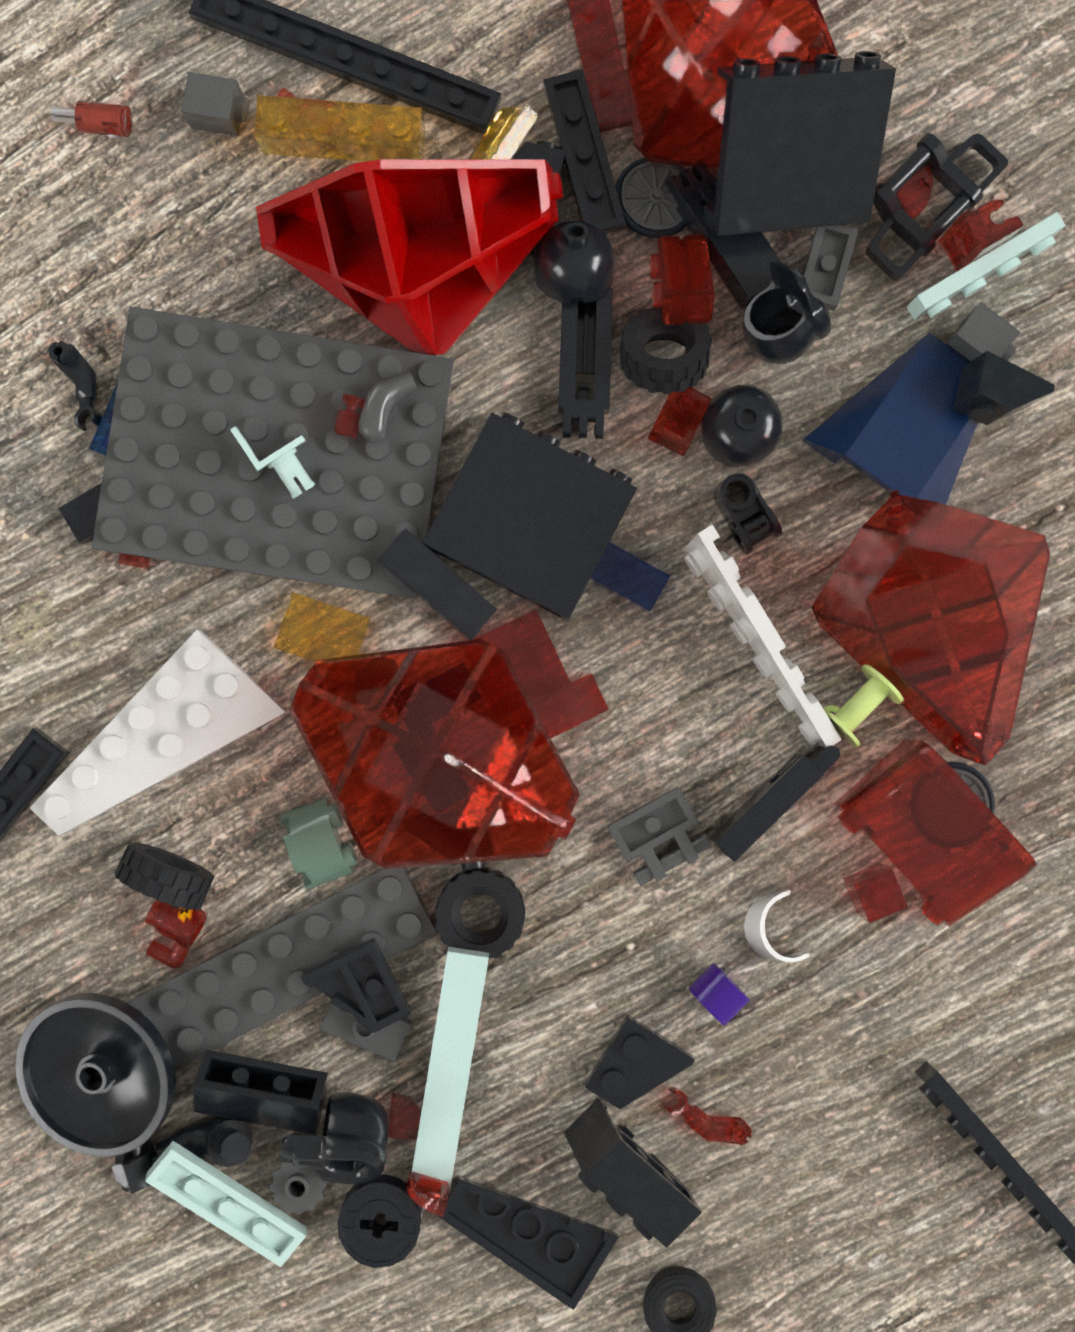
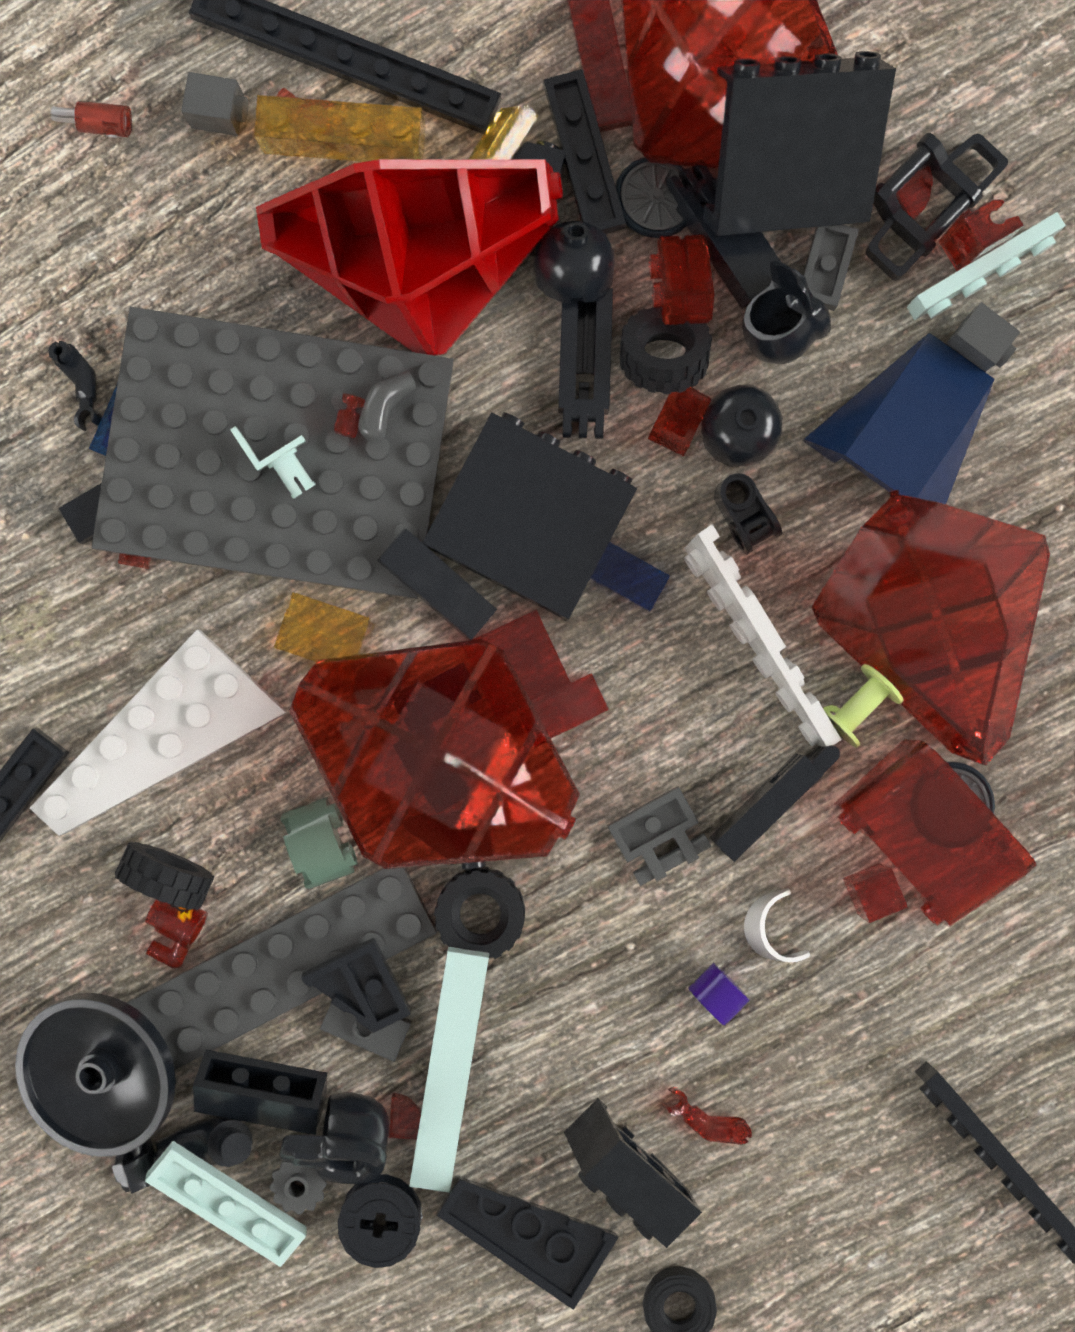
clear red tile [406,1172,450,1217] -> none
black wing [585,1014,695,1109] -> none
black slope [953,351,1055,426] -> none

